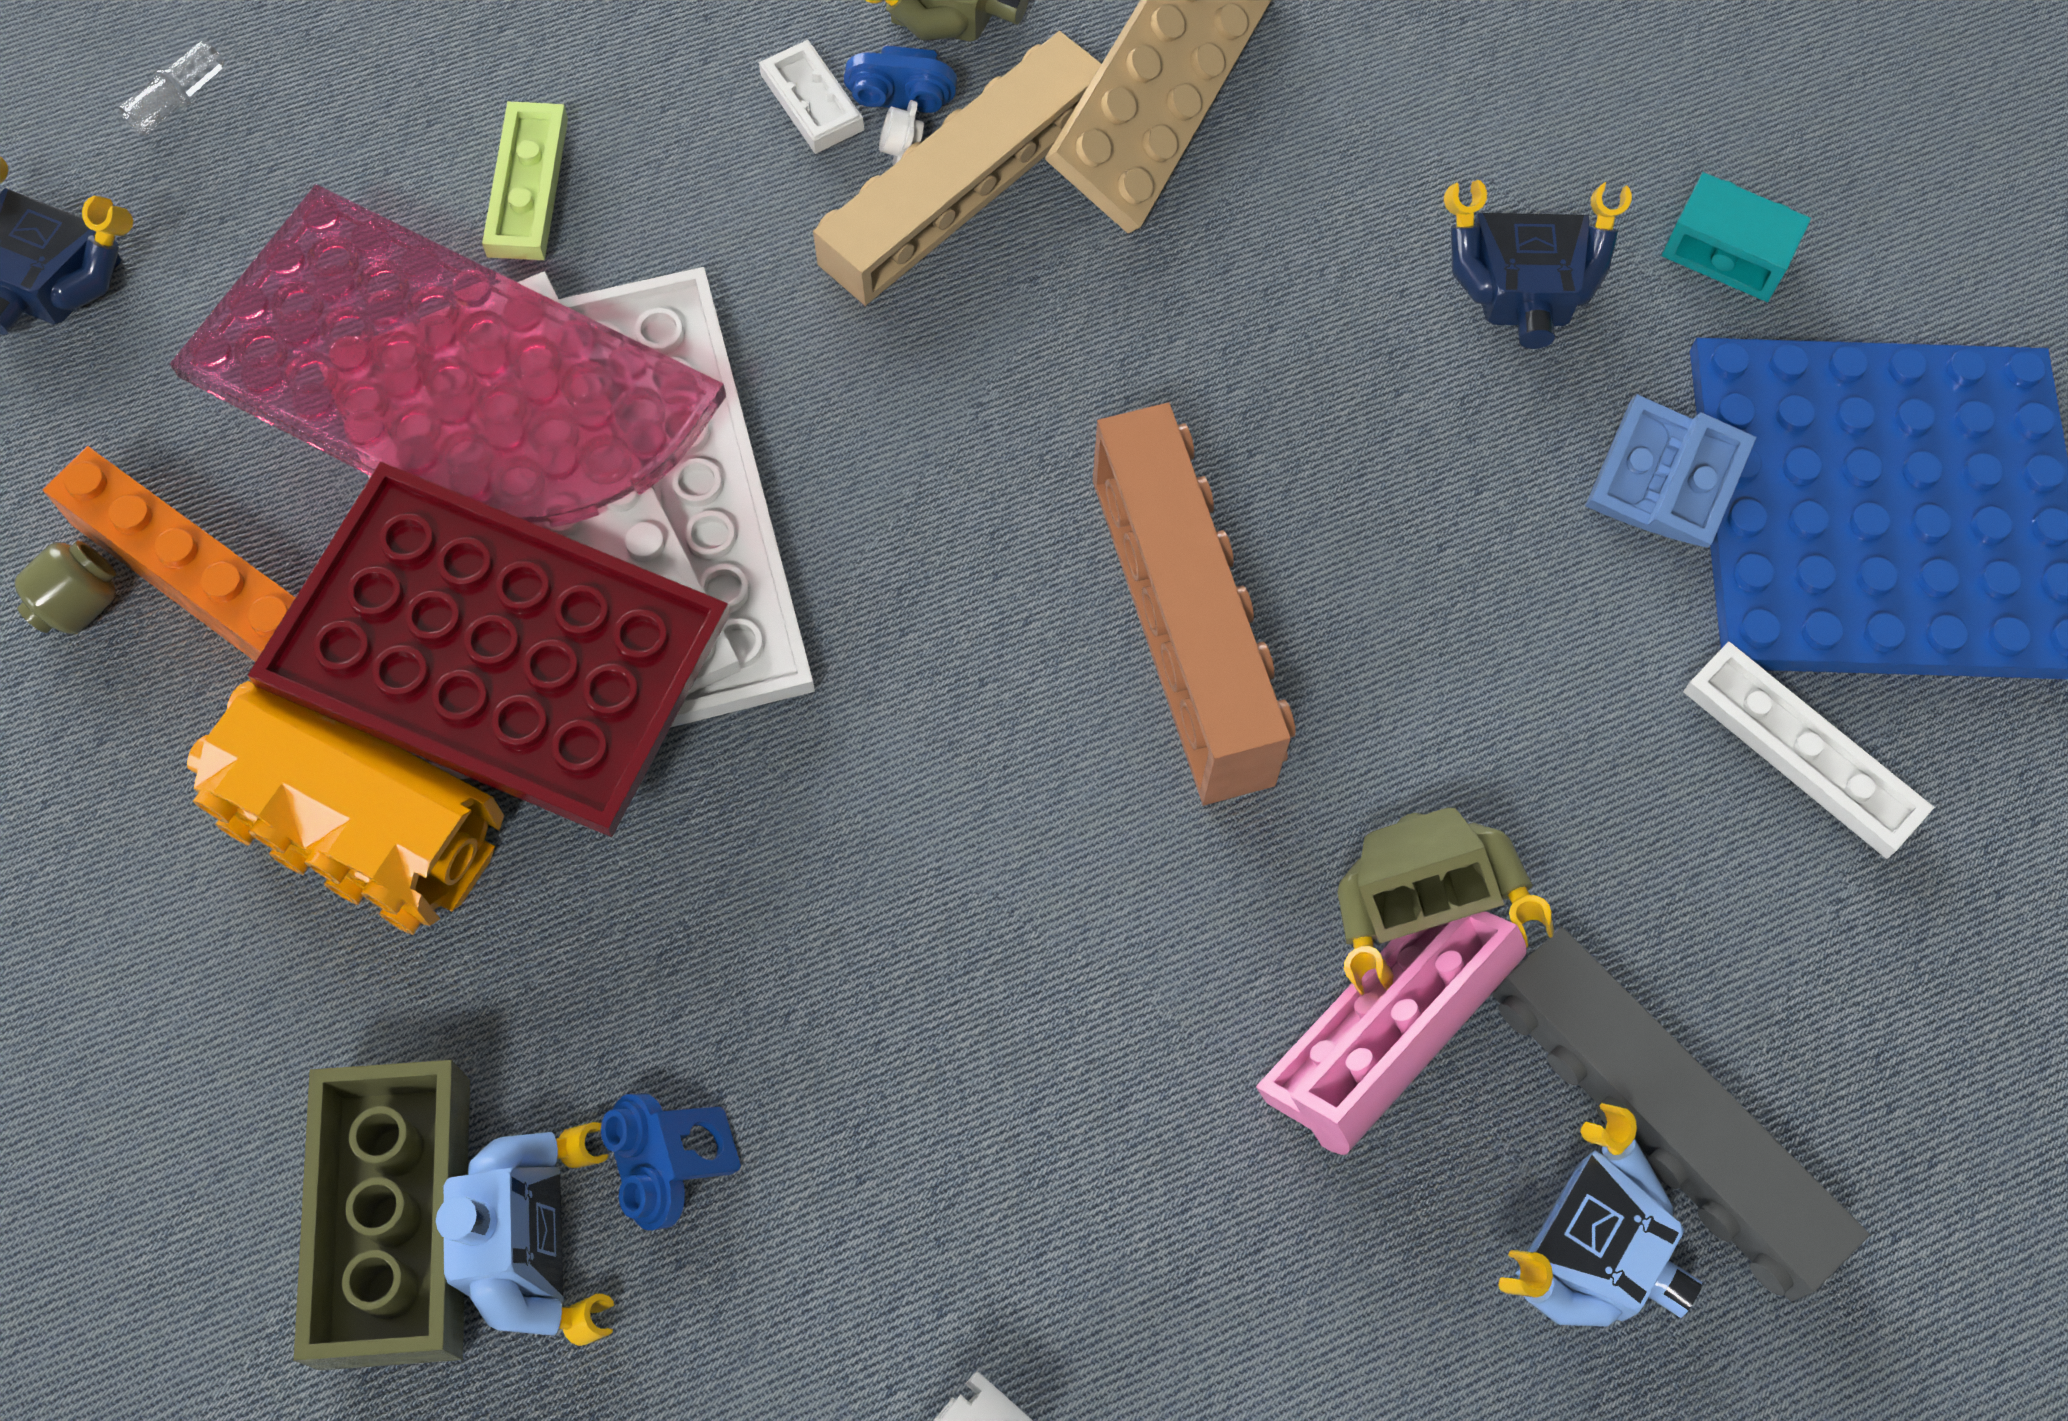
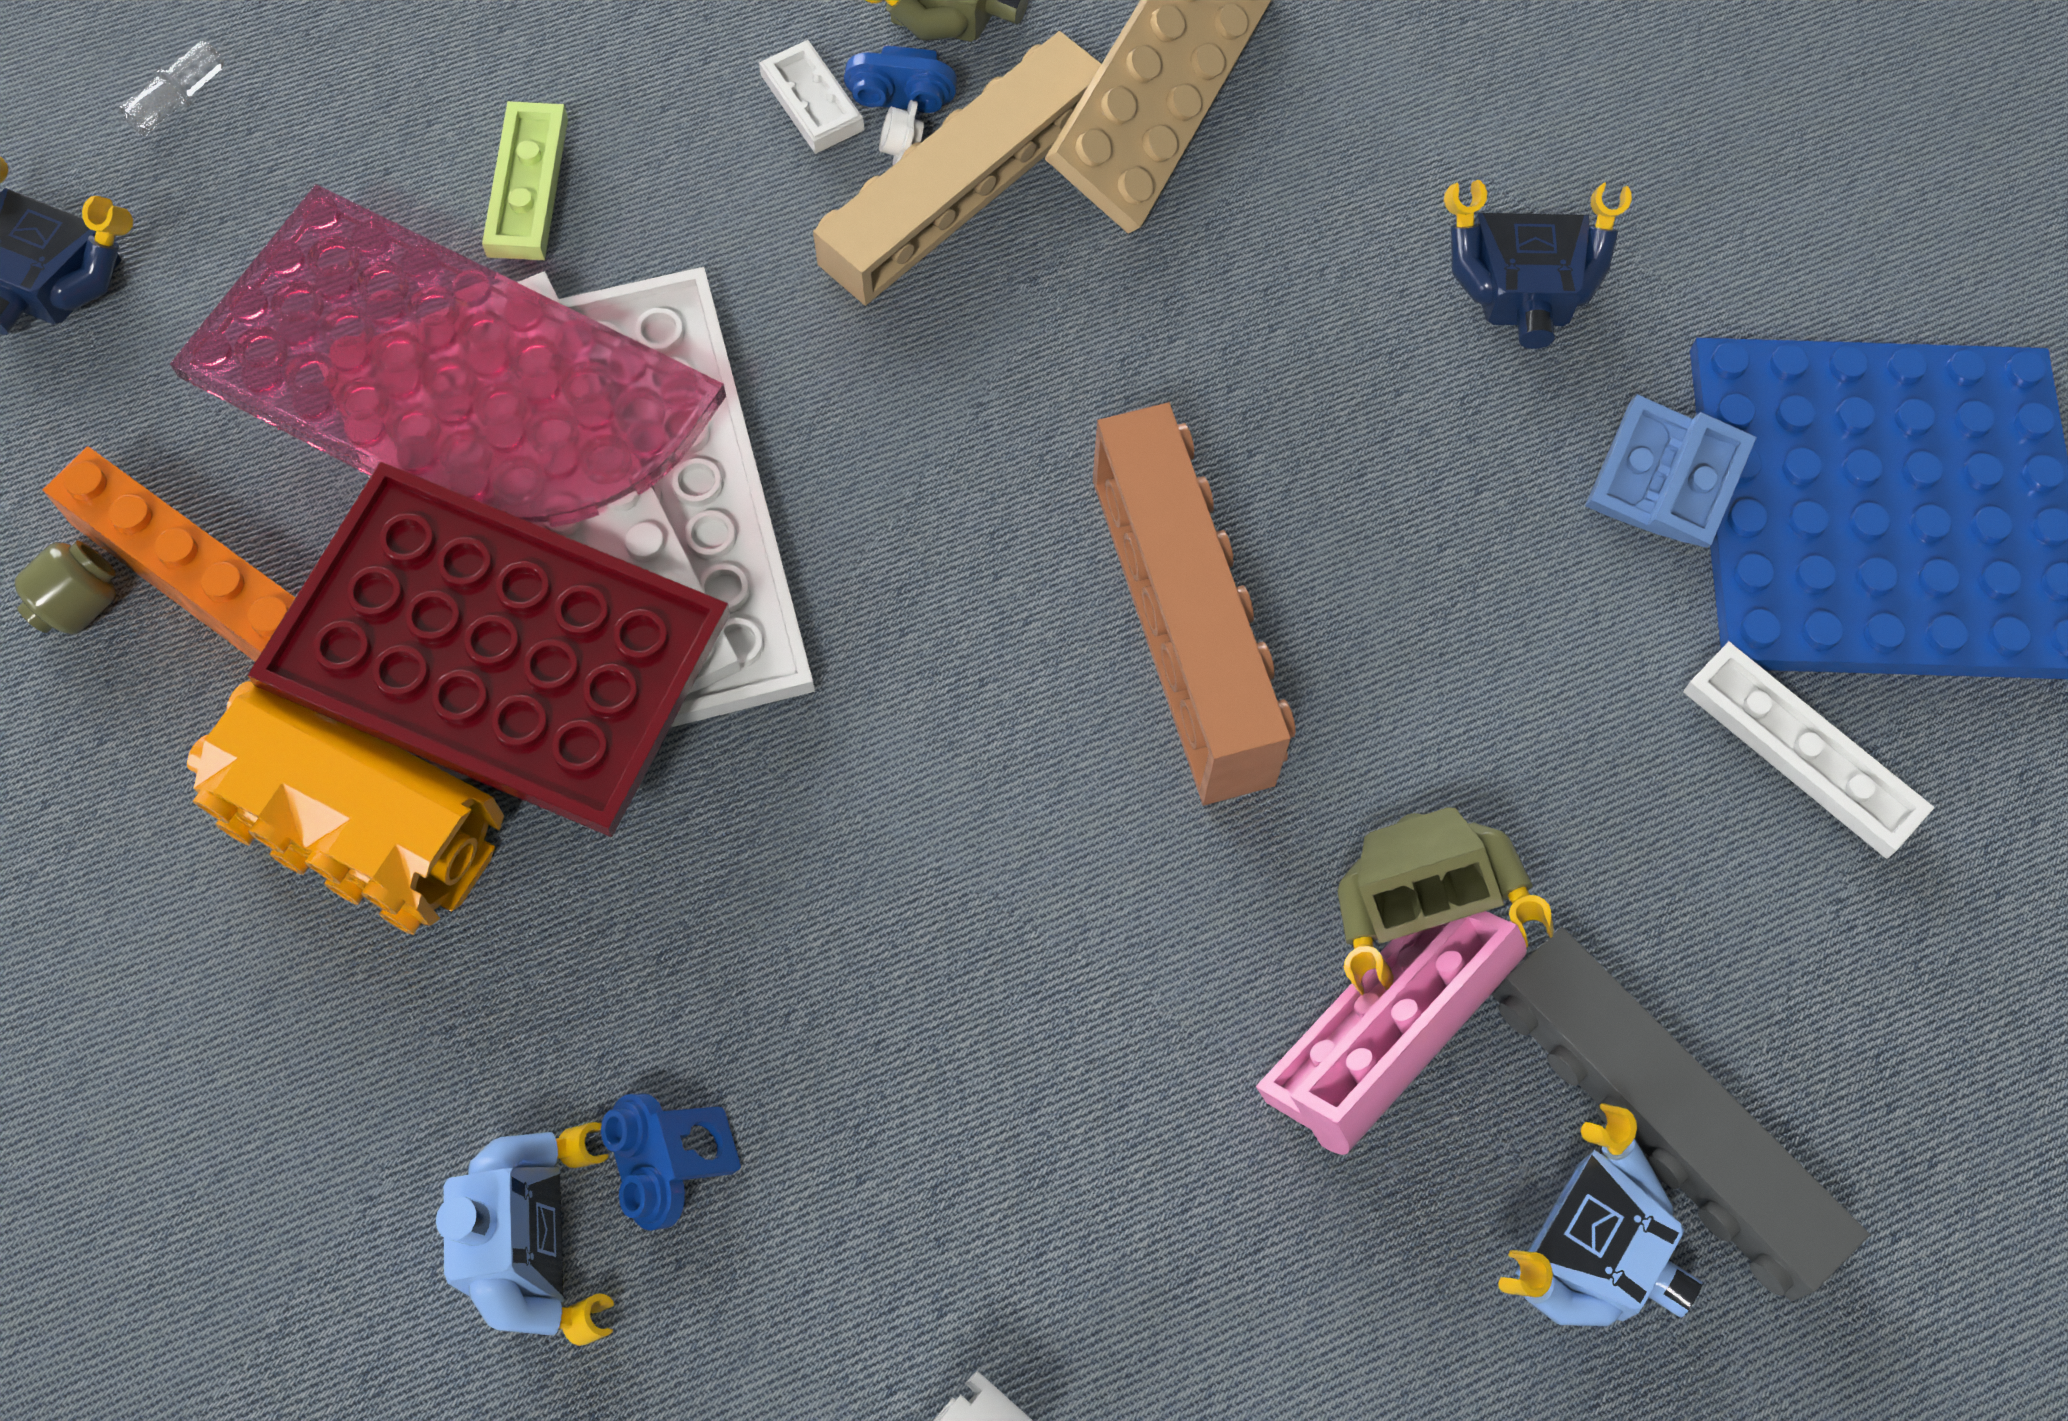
olive brick [293,1060,470,1371] -> none
teal brick [1661,172,1811,303] -> none

